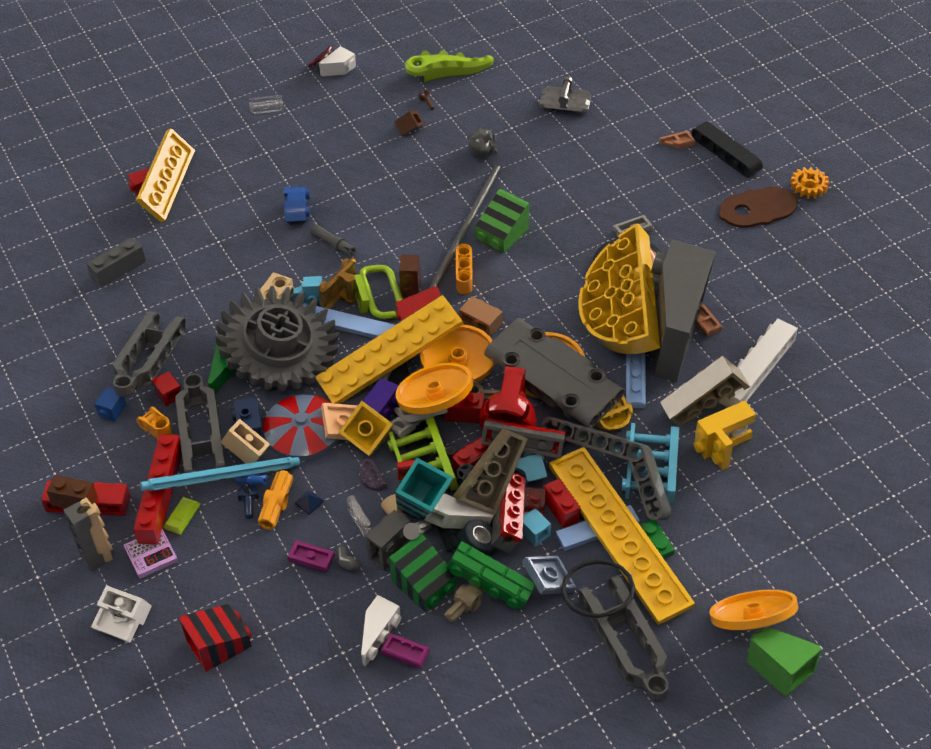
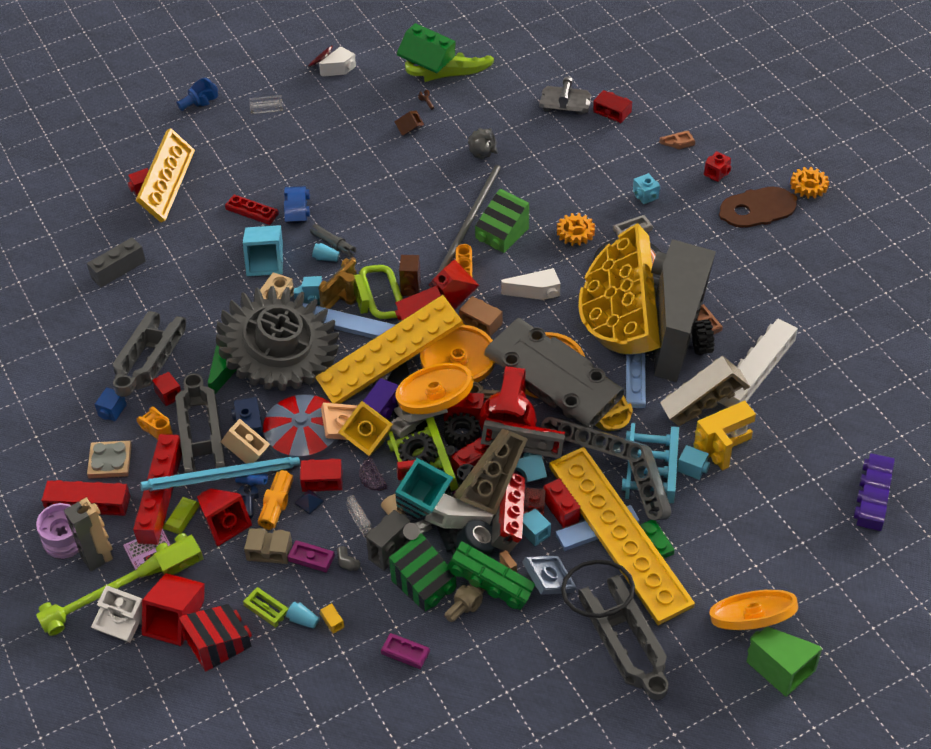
reddish brown brick [47,475,98,508] -> none
white slope [361,595,401,666] -> none
black beam [691,121,763,178] -> none
none -> lavender wheel [36,503,79,559]
none -> lime bar [36,533,204,636]
none -> piece [87,441,132,478]
none -> red slope [142,573,205,646]
none -> blue piece [176,78,218,111]
none -> red slope [197,488,252,546]
none -> red tile [225,194,279,225]
none -> medium azure slope [243,225,283,276]
none -> lime tile [243,587,289,628]
none -> dark tan brick [244,528,292,564]
none -> medium azure cone [286,602,320,629]
none -> red brick [300,458,343,492]
none -> medium azure cone [312,243,340,262]
none -> yellow piece [320,603,344,634]
none -> green slope [397,23,455,74]
none -> black tyre [398,432,438,465]
none -> red slope [429,259,480,310]
none -> black tyre [444,412,480,450]
none -> medium nougat tile [500,550,517,572]
none -> white slope [501,268,561,300]
none -> light orange gear [557,213,595,246]
none -> red brick [593,90,632,123]
none -> medium azure brick [633,173,660,204]
none -> medium azure brick [677,445,710,480]
none -> black tyre [691,319,715,355]
none -> red brick [704,151,731,182]
none -> dark purple brick [853,453,895,531]

